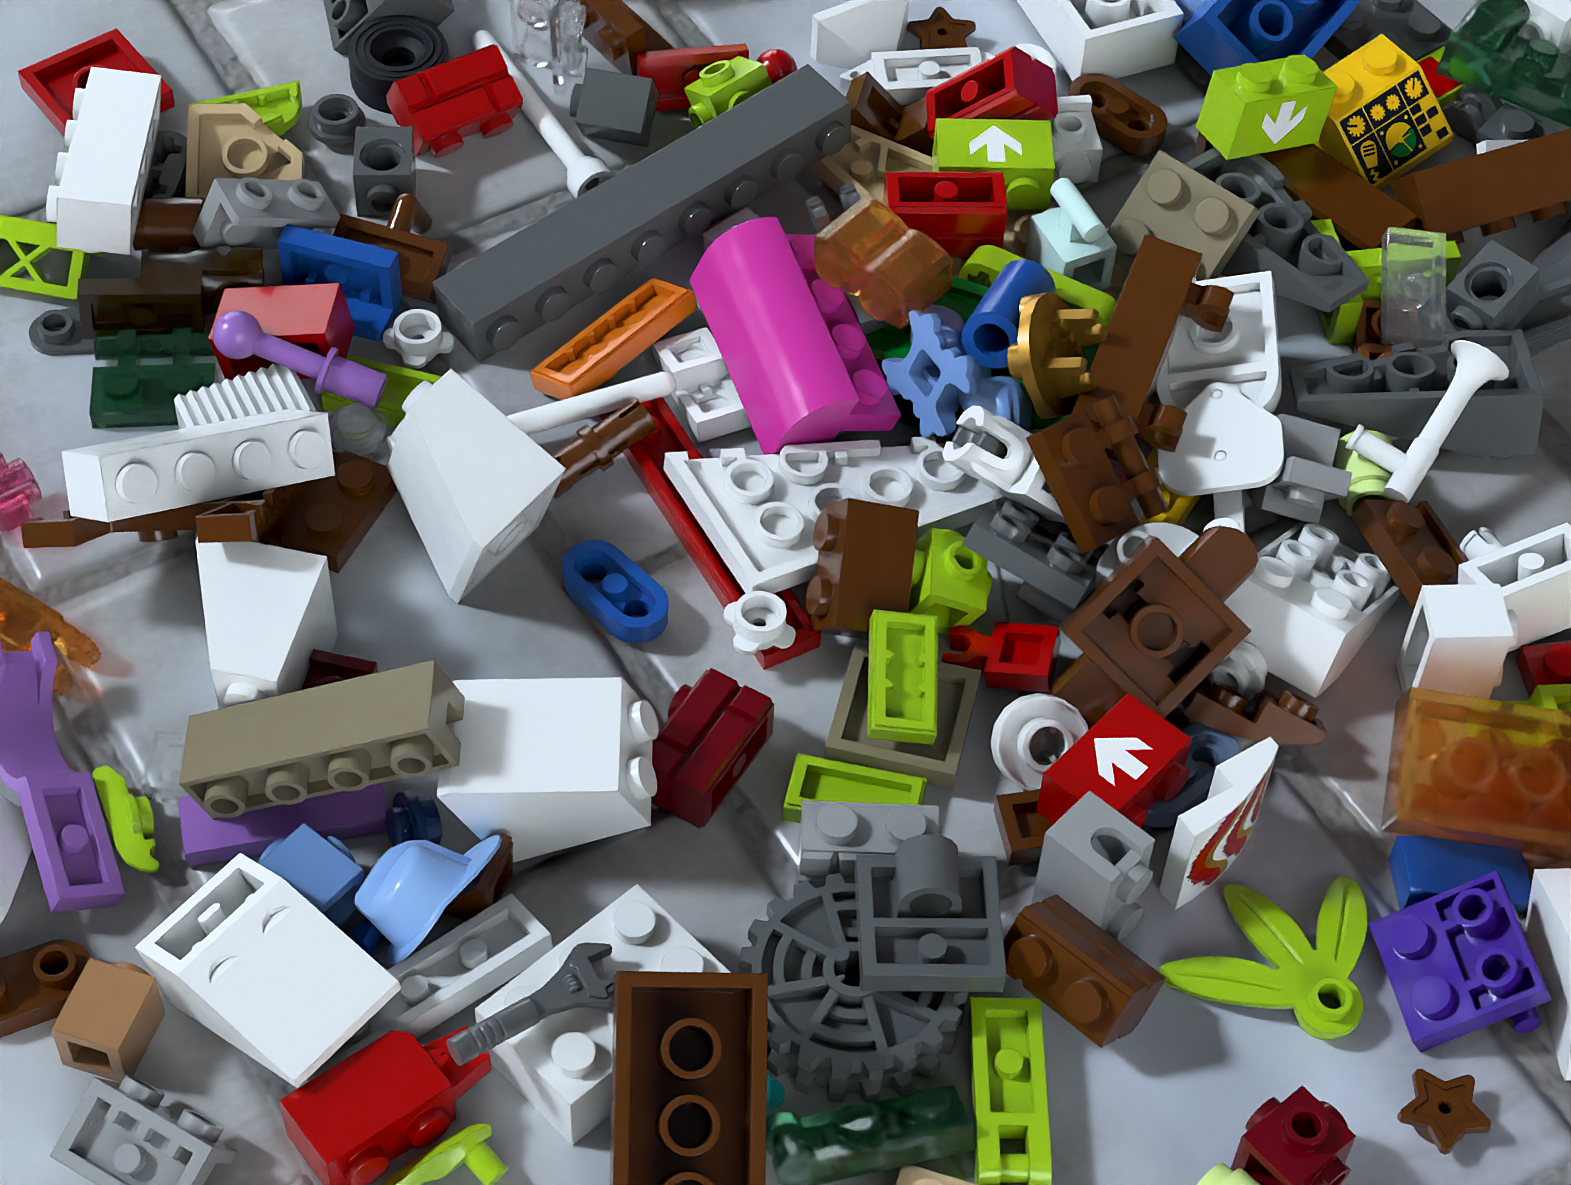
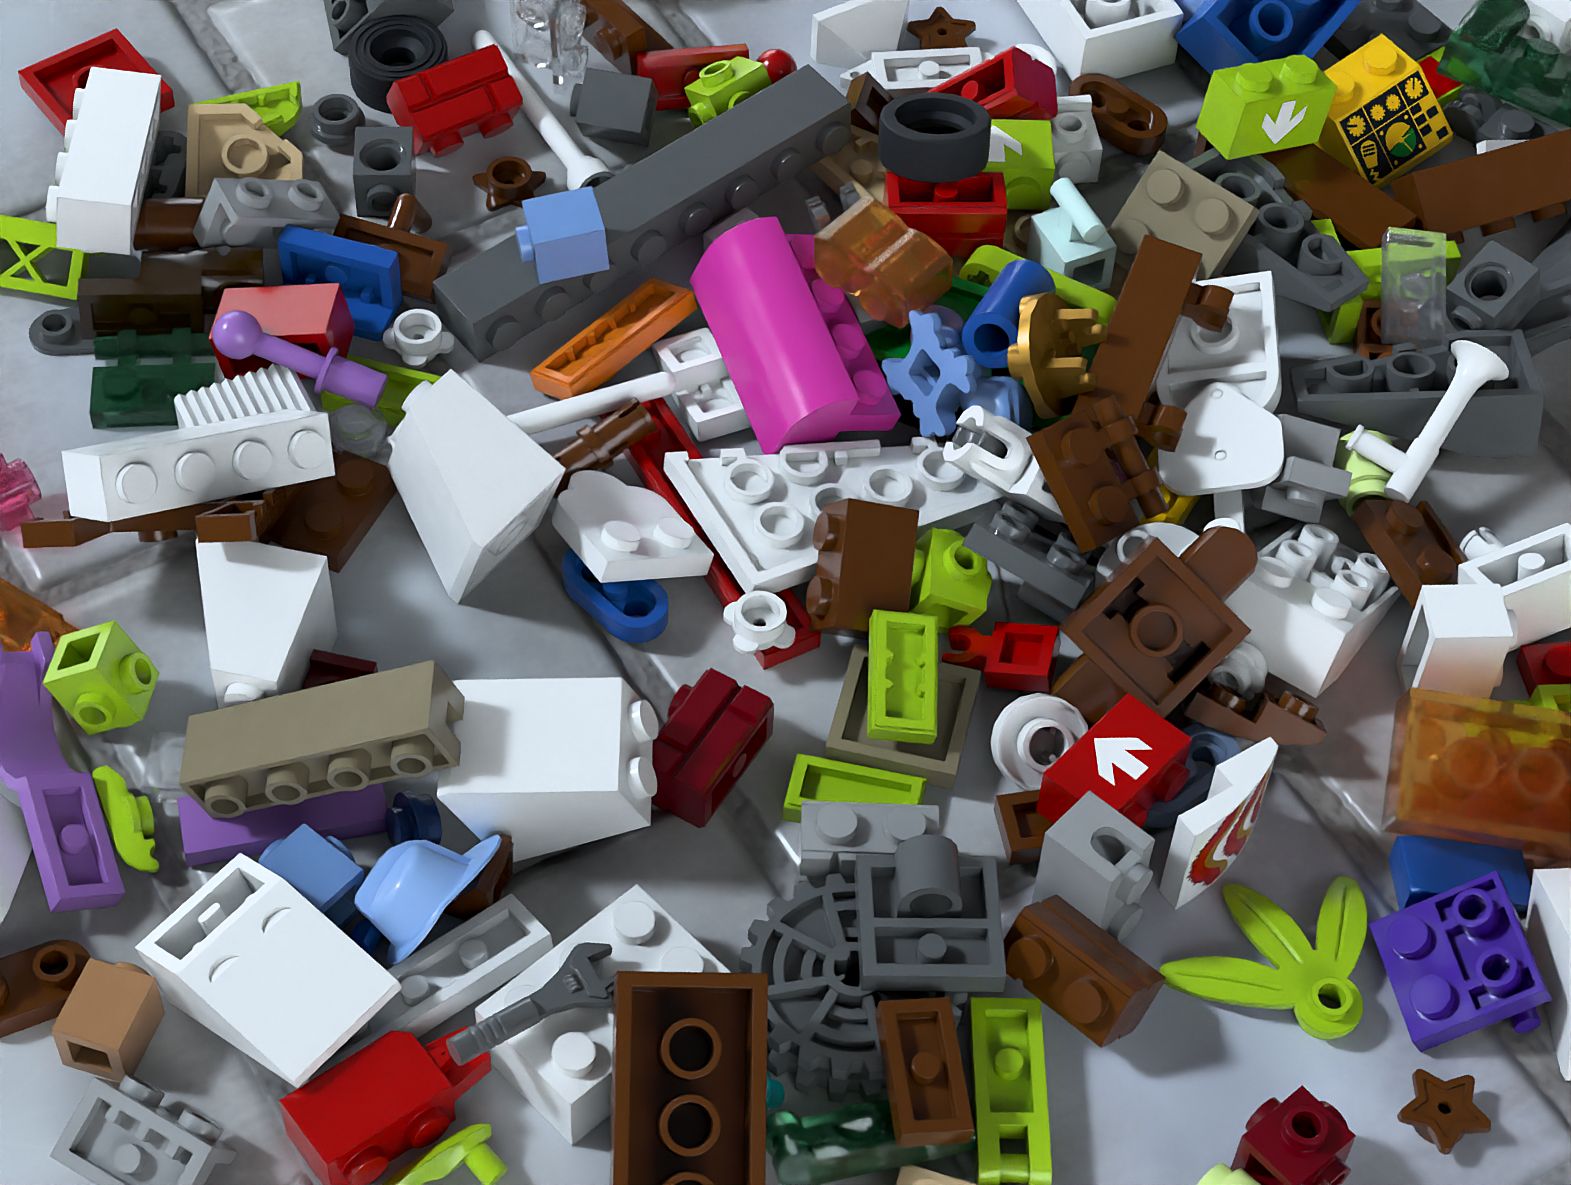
none -> lime brick [42,620,160,735]
none -> reddish brown plate [472,156,546,212]
none -> medium blue brick [515,186,610,284]
none -> white plate [552,470,714,583]
none -> reddish brown plate [875,997,974,1148]
none -> black tyre [878,92,992,183]

